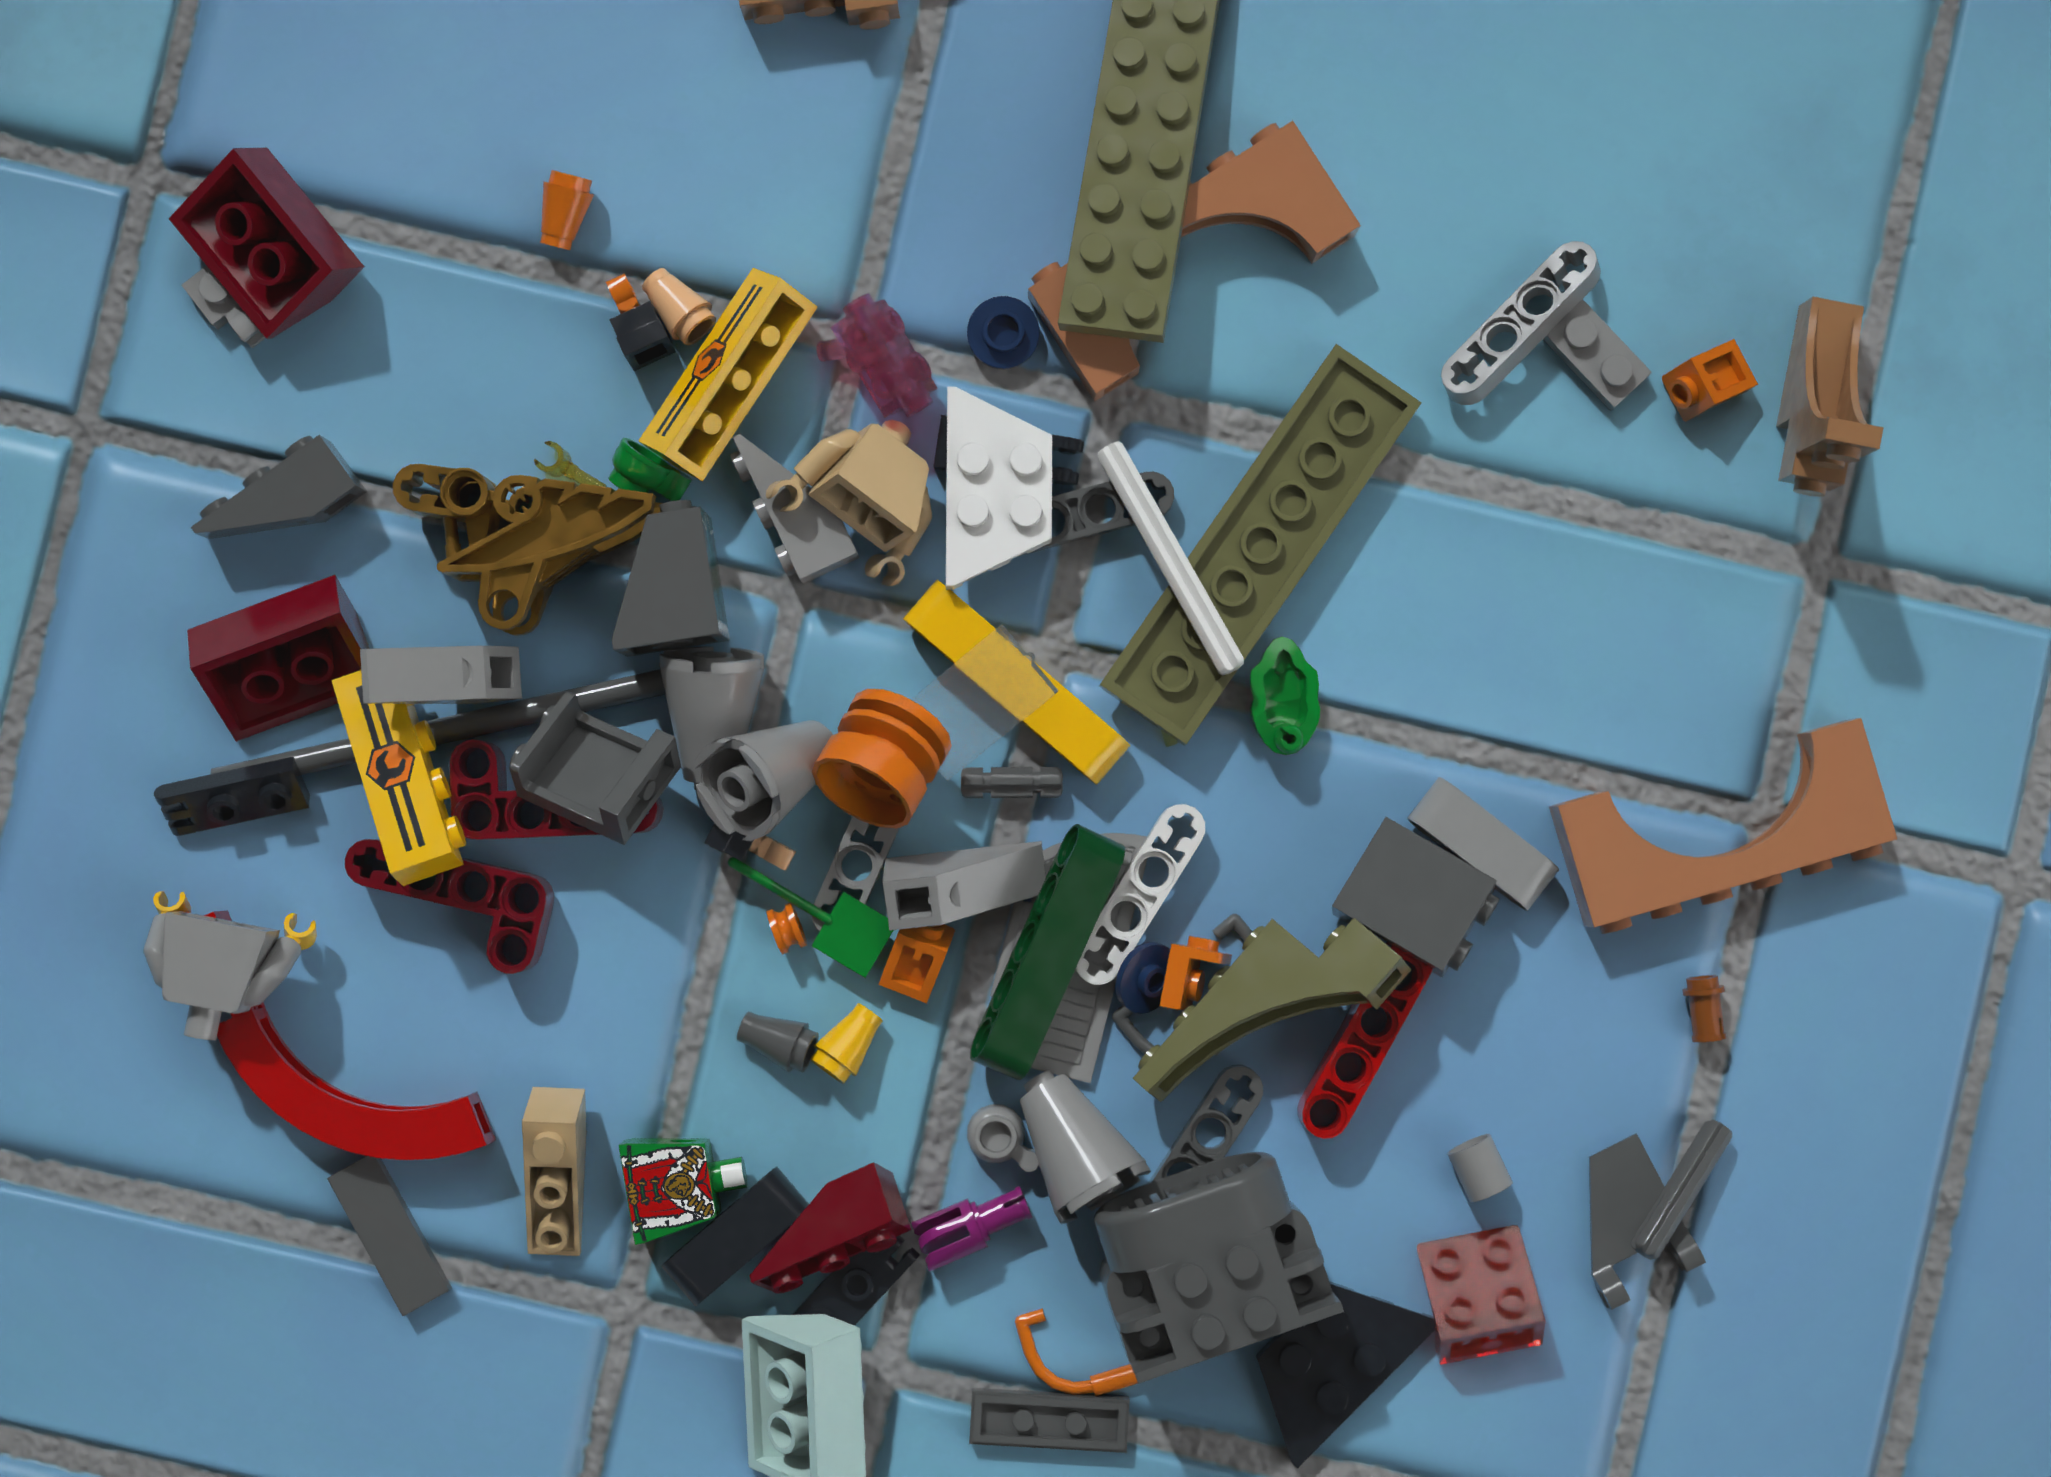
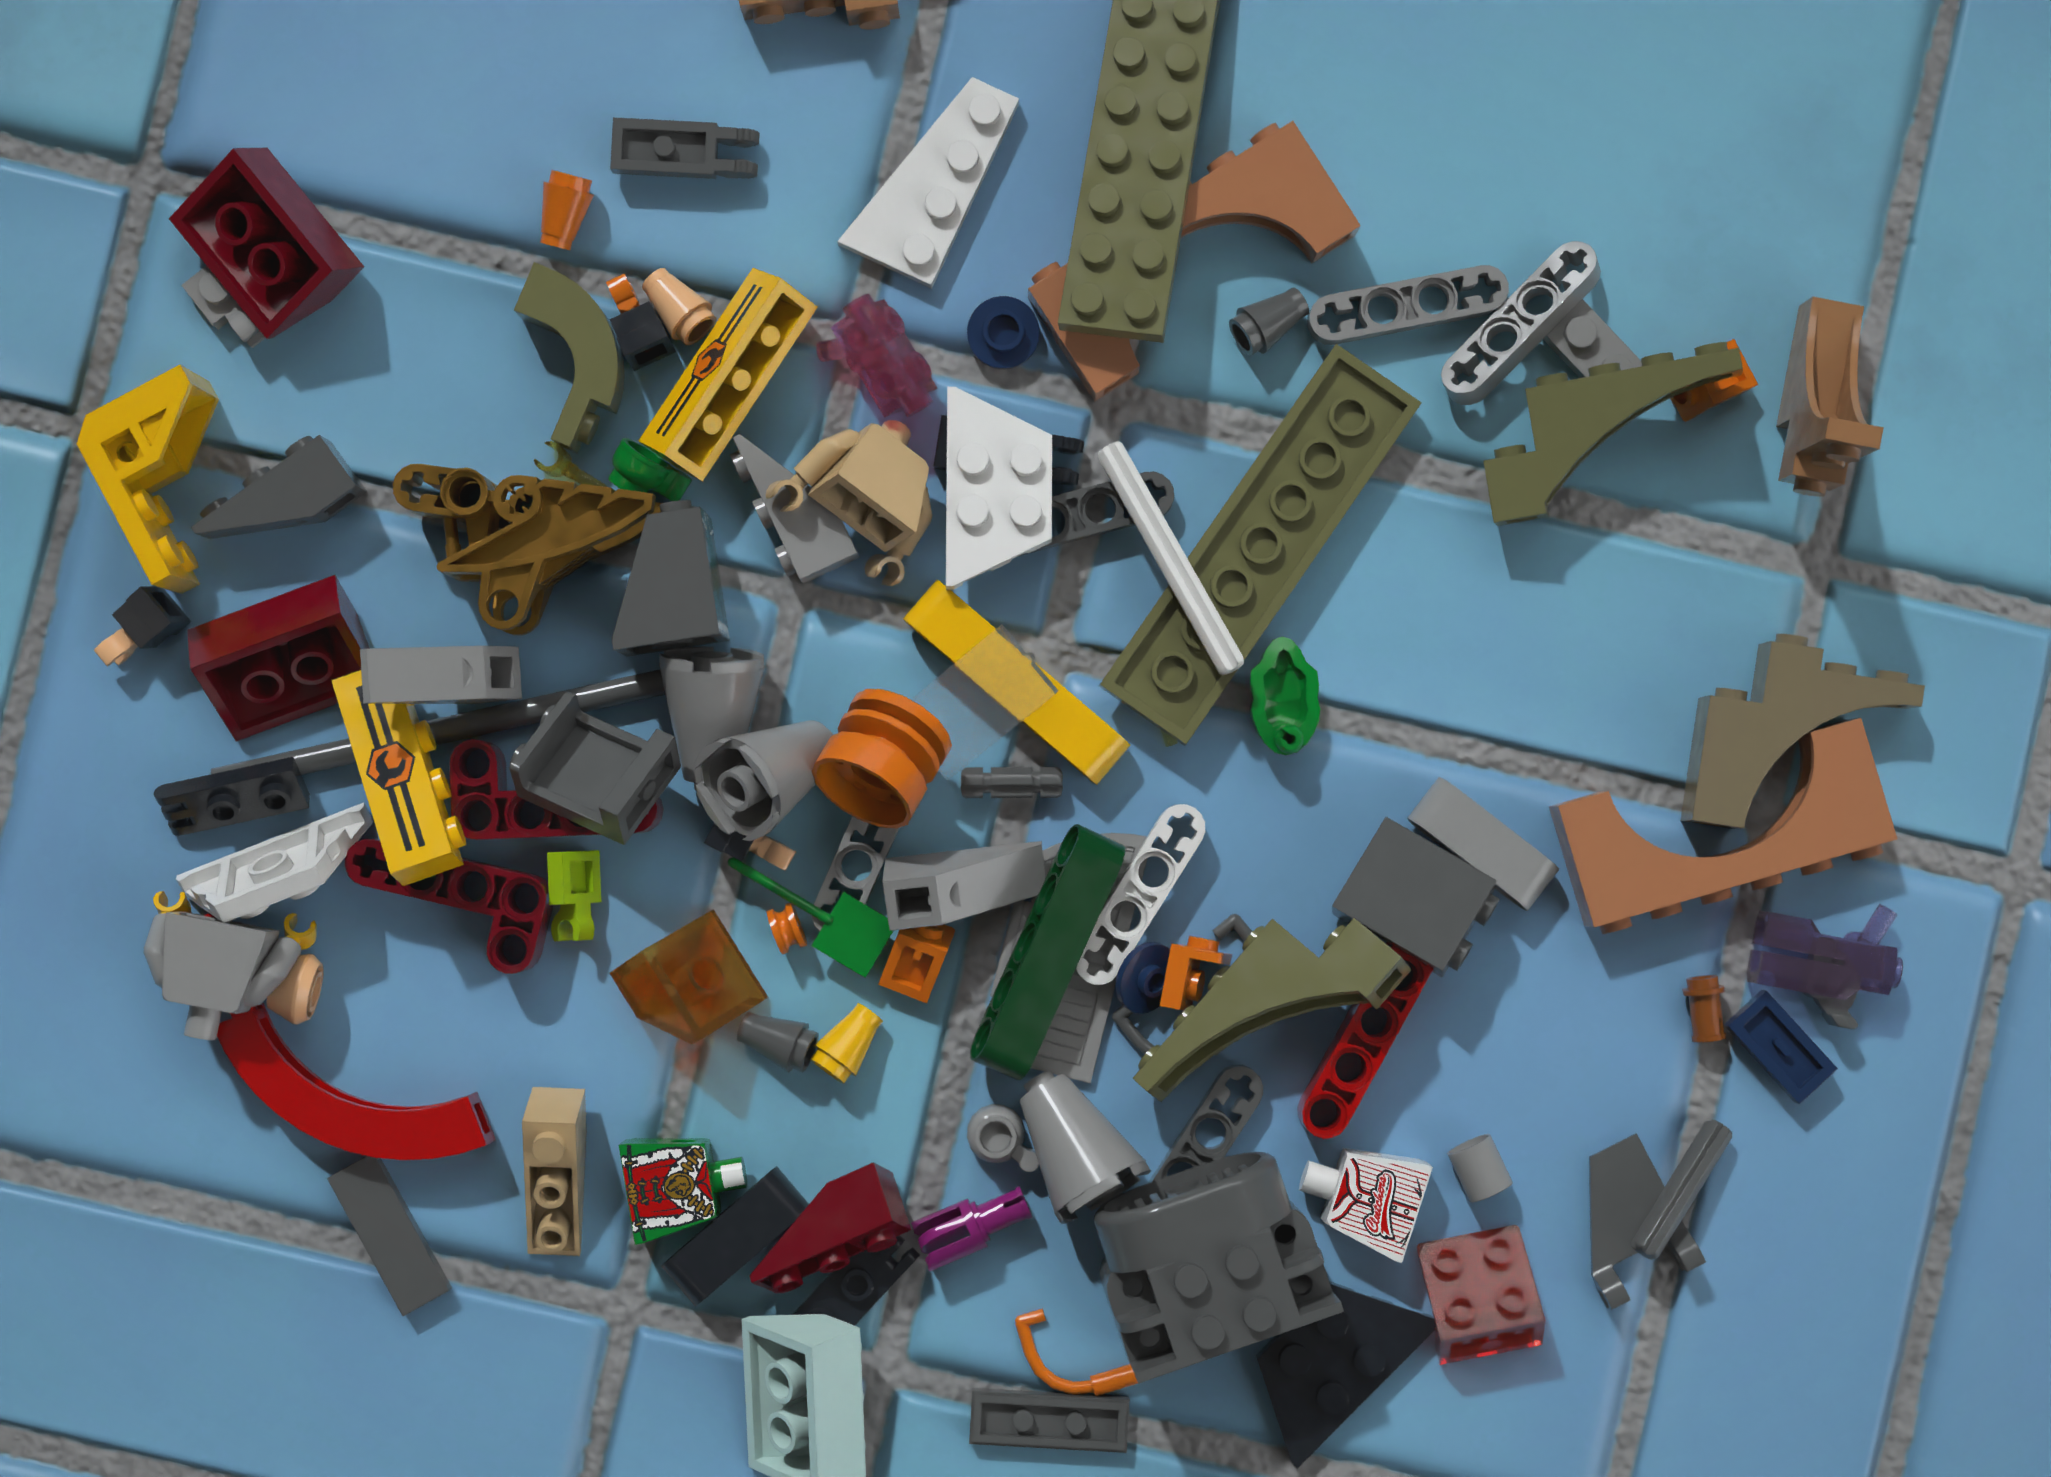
none -> yellow bracket [76,365,219,594]
none -> black piece [94,586,191,667]
none -> white wing [176,802,373,923]
none -> light nougat cone [267,954,324,1025]
none -> olive arch [514,262,625,454]
none -> lime plate [547,850,602,941]
none -> dark grey hinge [610,117,760,179]
none -> clear orange slope [610,909,769,1045]
none -> white wing [837,77,1019,289]
none -> dark grey cone [1229,287,1309,356]
none -> white torso [1299,1148,1433,1263]
none -> light grey beam [1307,265,1509,345]
none -> olive arch [1483,342,1743,526]
none -> dark tan arch [1680,634,1925,829]
none -> dark blue plate [1724,990,1838,1104]
none -> clear purple piece [1747,904,1903,1030]

